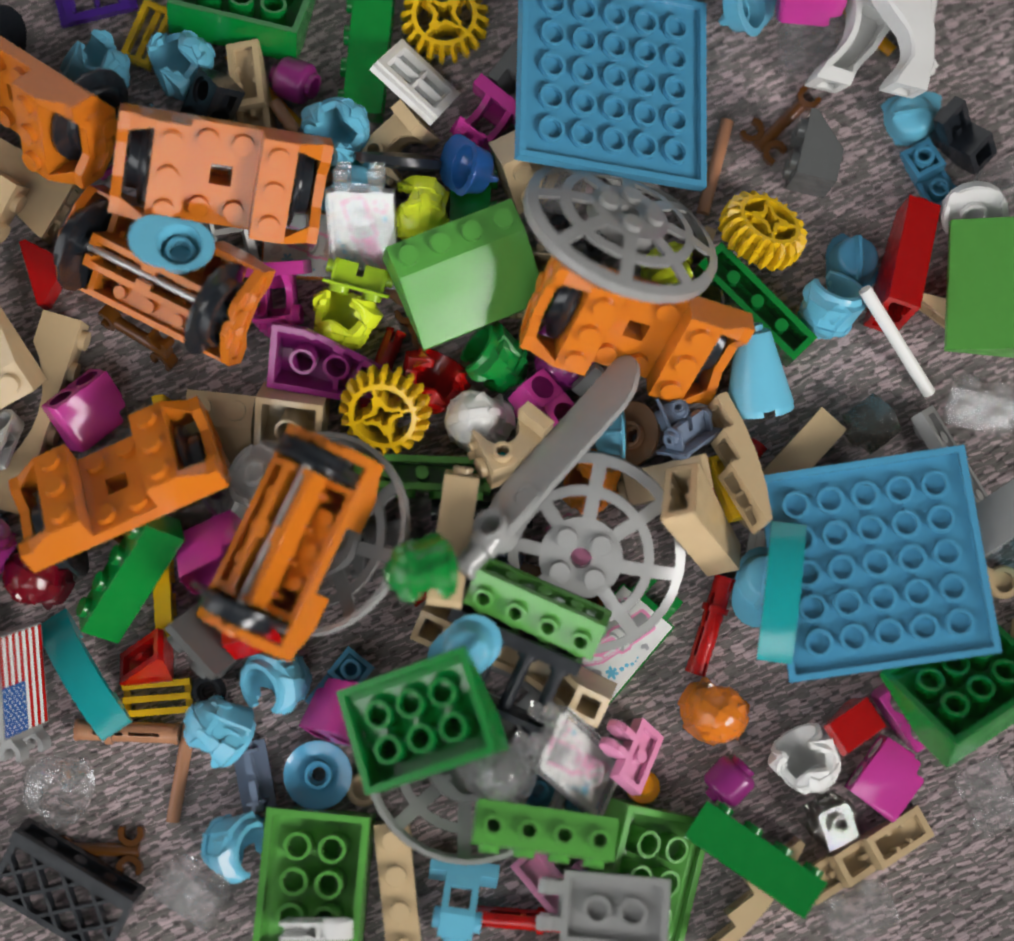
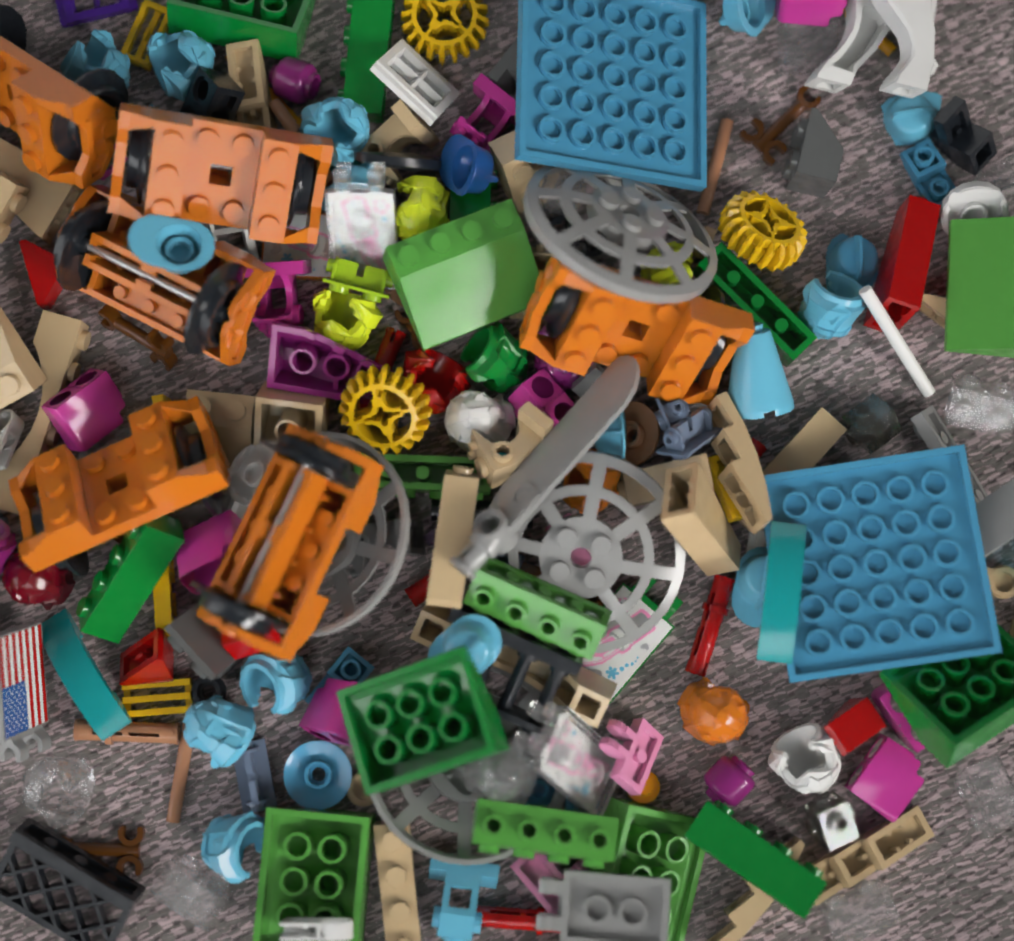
green helmet [383,533,458,602] -> none

